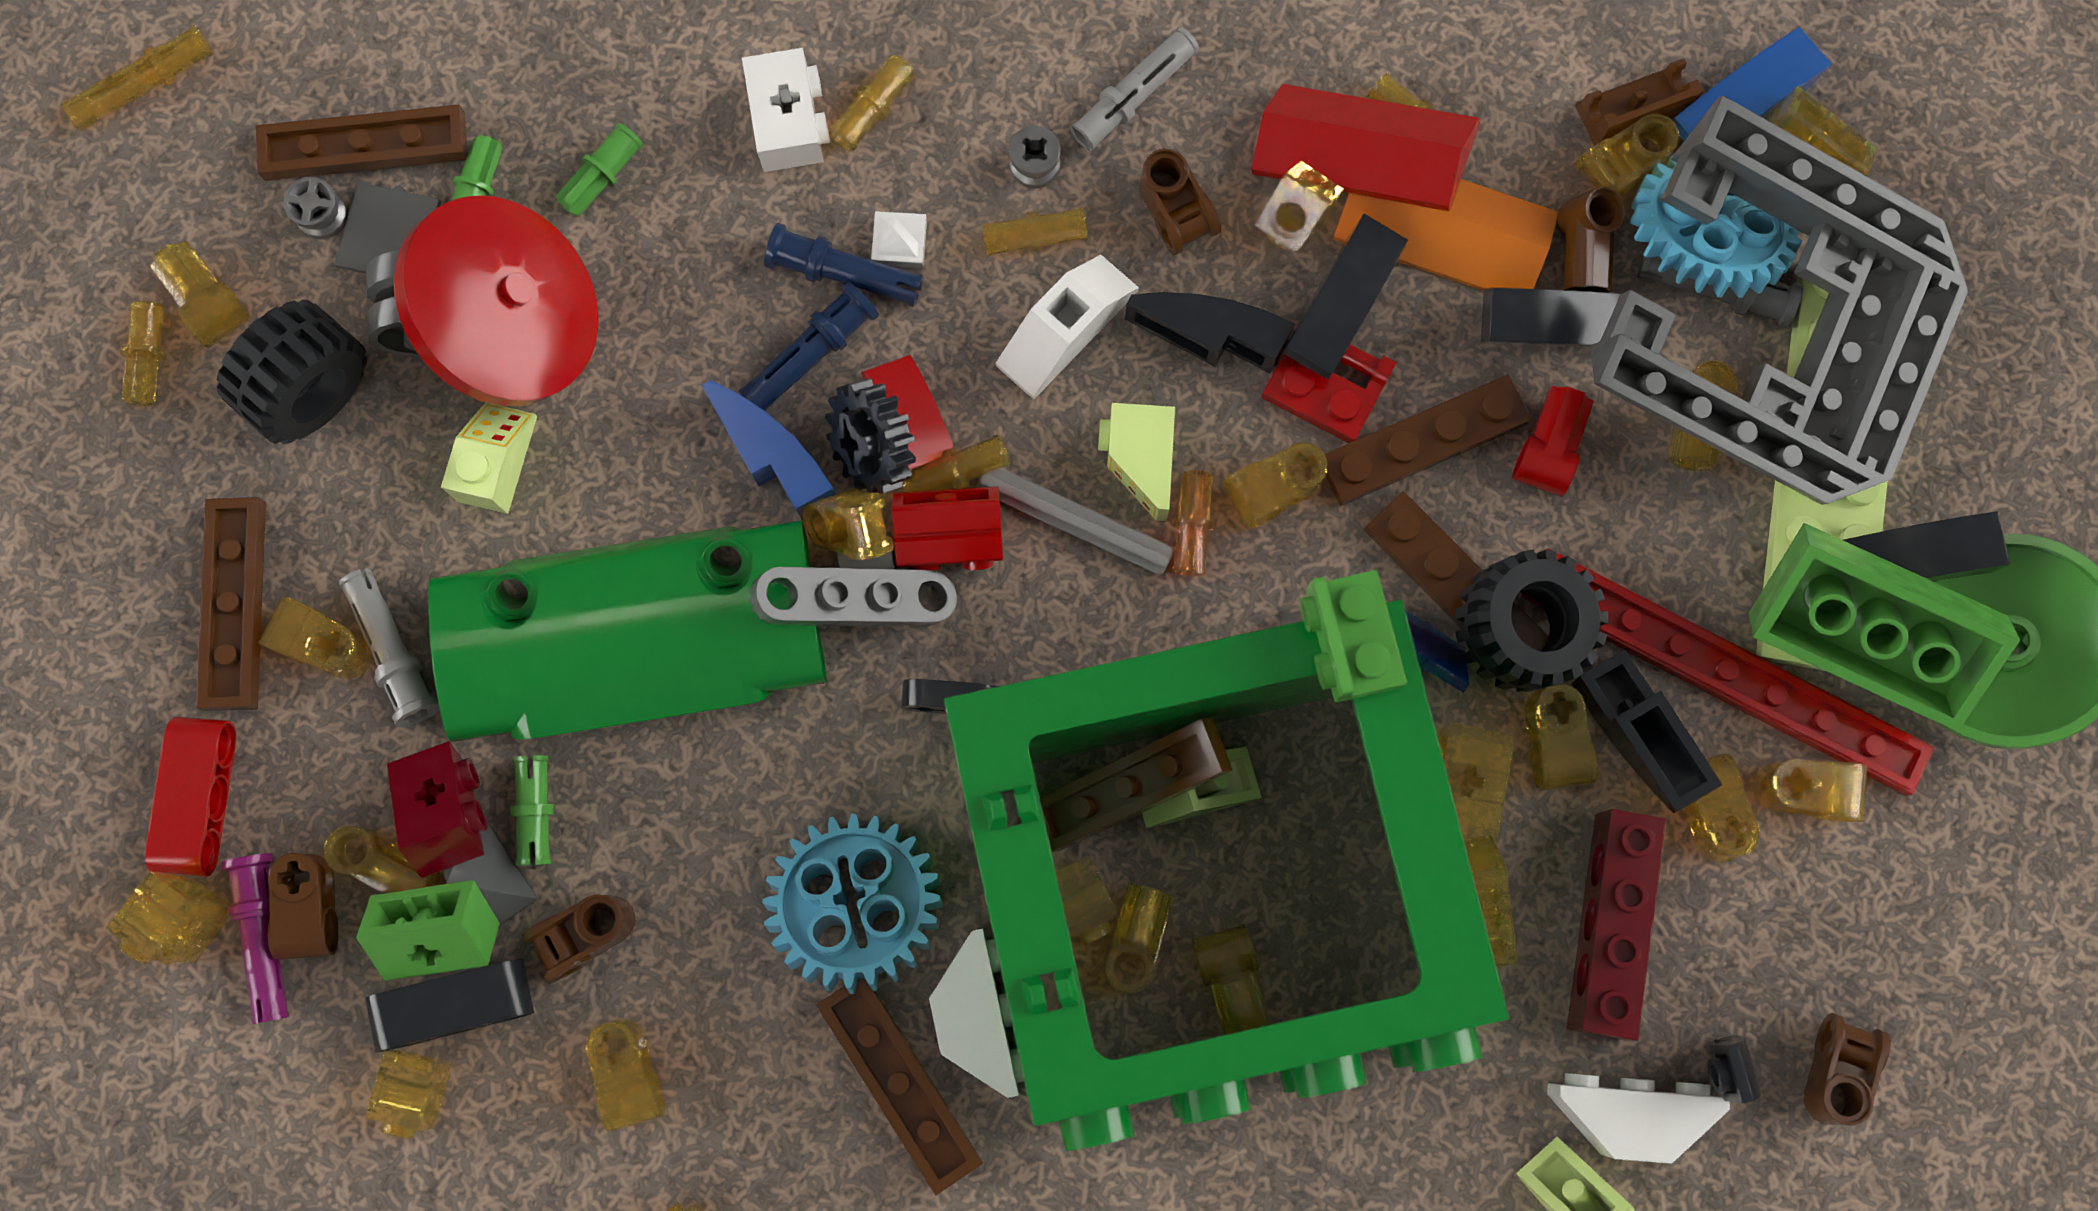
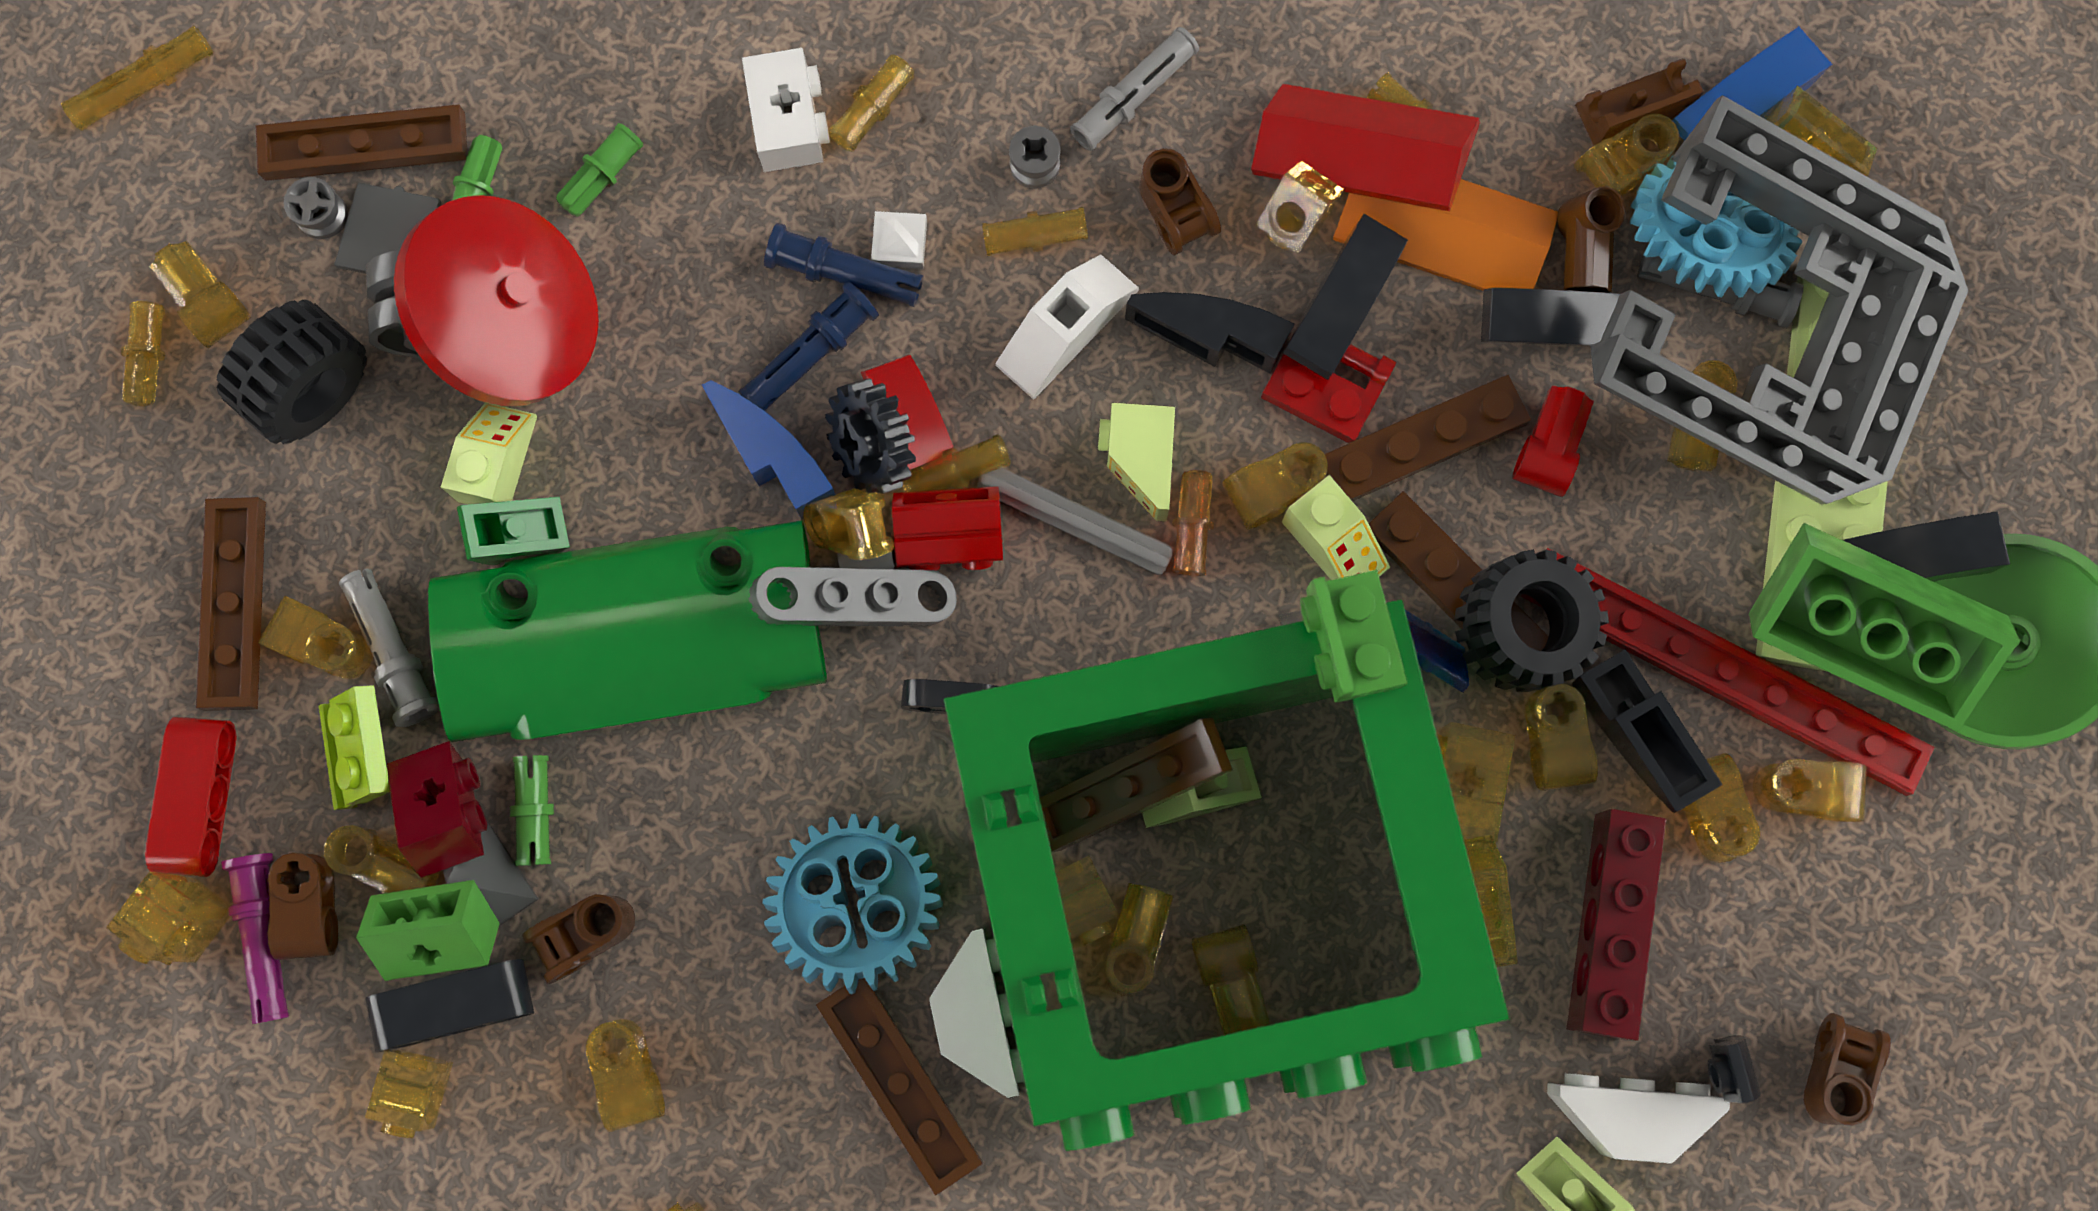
none -> lime plate [319,685,390,810]
none -> slope [457,496,570,566]
none -> yellowish green slope [1282,475,1390,580]

